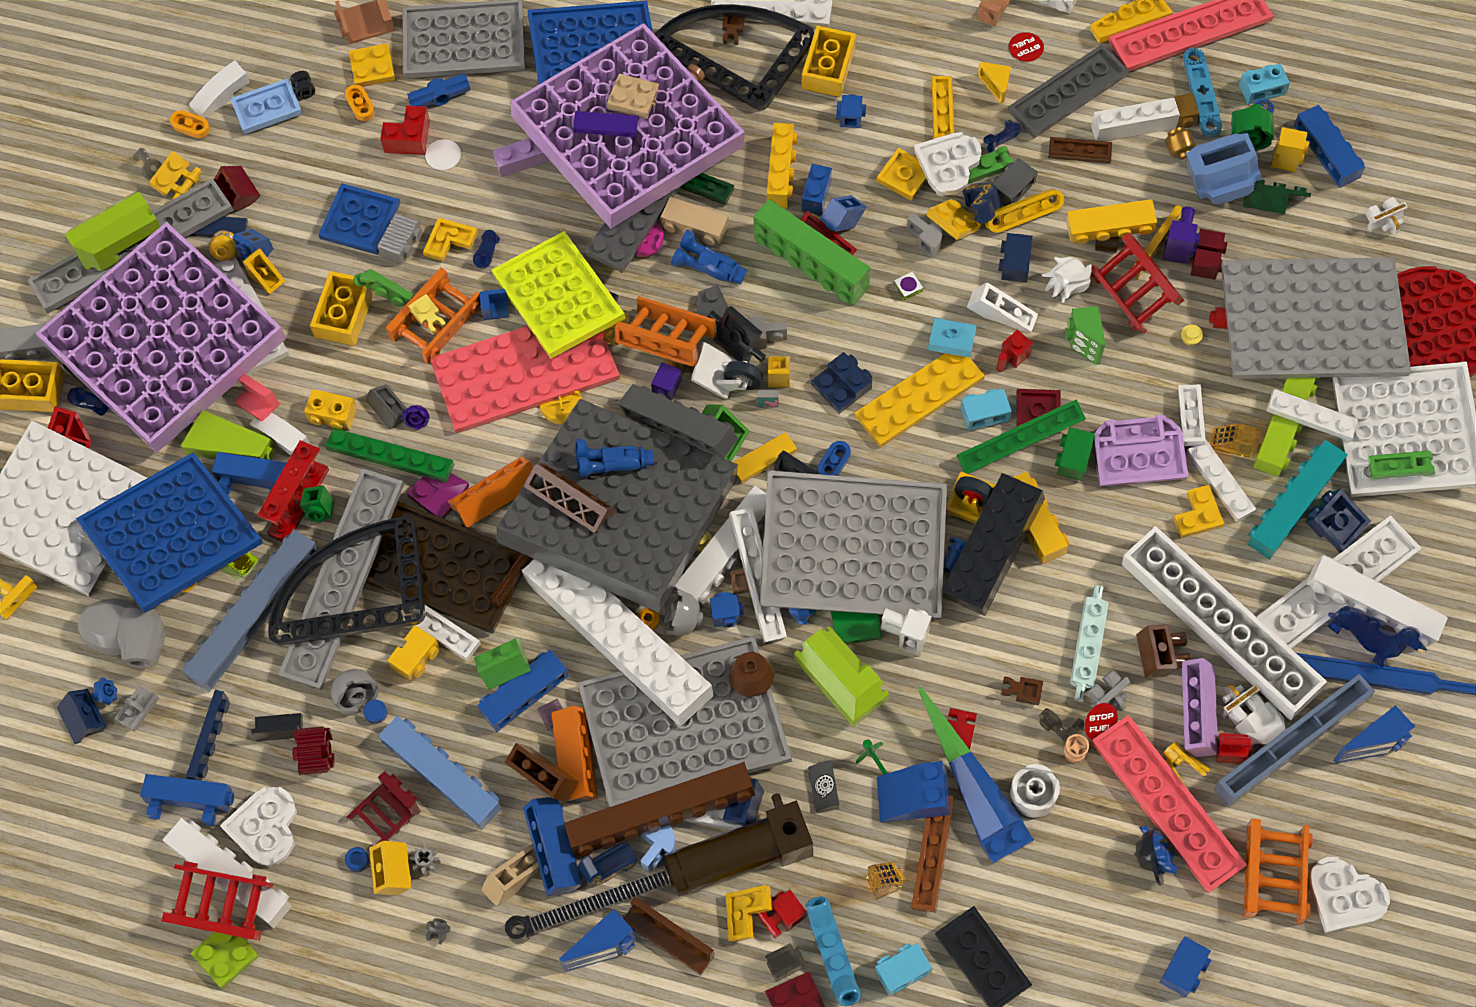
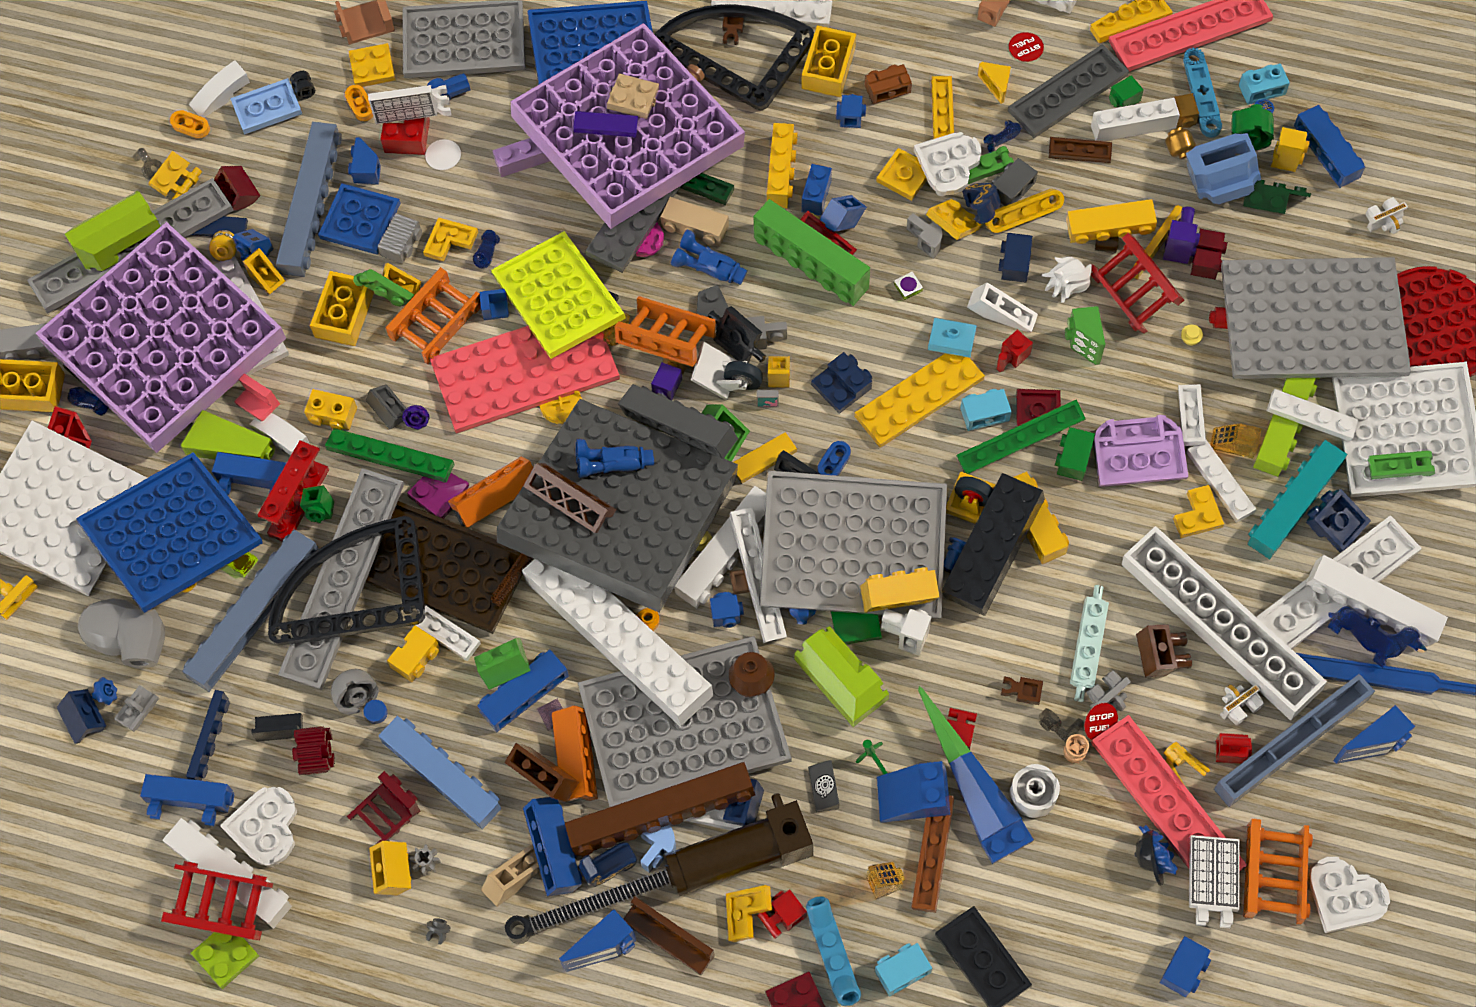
blue tile [345,847,370,872] -> none
light yellow plate [409,294,446,335] -> none
light grey cylinder [663,590,703,636] -> none
clear smoke brick [765,943,804,982] -> none
lavender brick [1182,658,1218,758] -> none
white slope [1234,701,1286,745] -> none
none -> sand blue brick [276,121,342,277]
none -> blue slope [348,137,381,184]
none -> white tile [368,85,451,124]
none -> yellow slope [382,263,421,296]
none -> yellow brick [860,567,939,613]
none -> dark orange brick [865,64,912,104]
none -> green brick [1109,75,1144,108]
none -> white tile [1189,835,1239,928]

